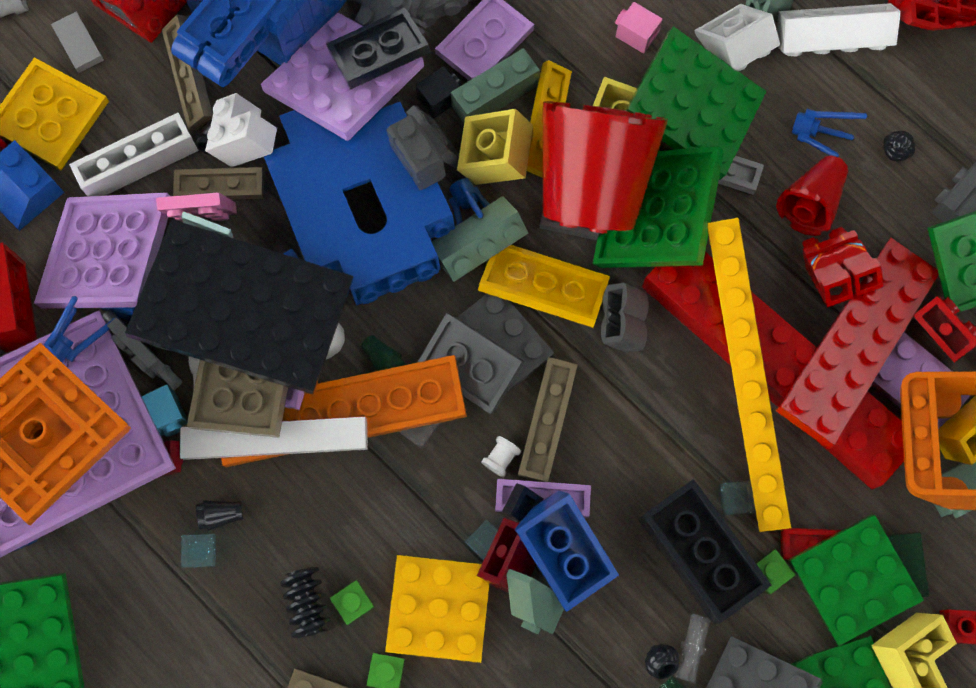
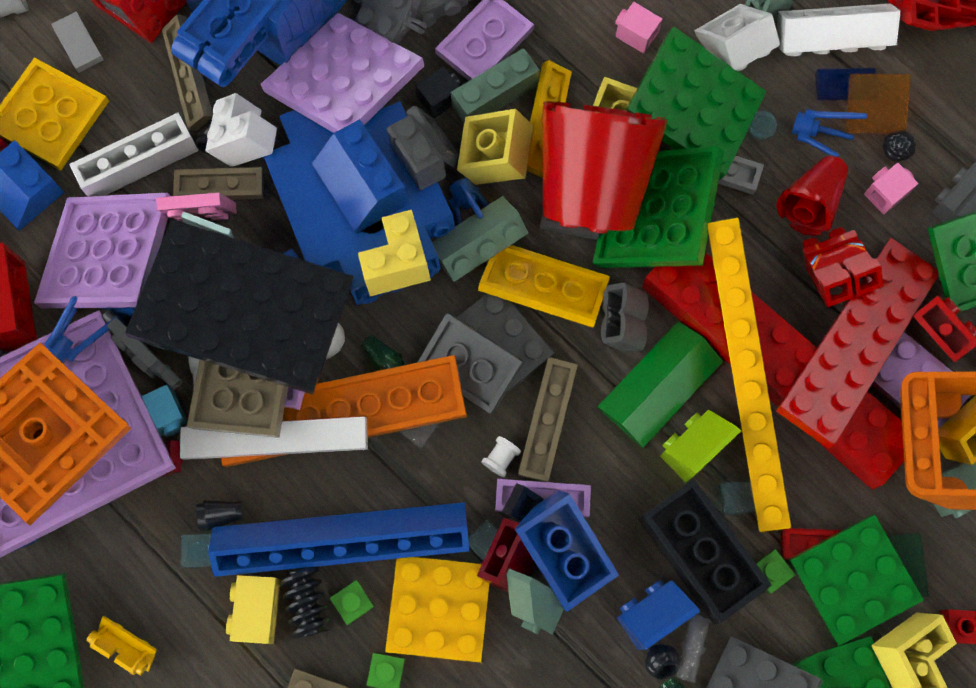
black plate [326,8,431,90] -> none
none -> yellow hinge [86,616,157,676]
none -> blue brick [208,502,469,577]
none -> light yellow brick [226,575,281,644]
none -> blue slope [312,119,409,233]
none -> light yellow brick [358,210,431,297]
none -> green slope [597,321,723,449]
none -> blue slope [616,579,700,650]
none -> lime slope [660,410,741,483]
none -> clear light blue plate [748,111,777,140]
none -> clear blue plate [815,68,878,100]
none -> clear orange tile [846,74,911,133]
none -> bright pink brick [864,163,919,215]

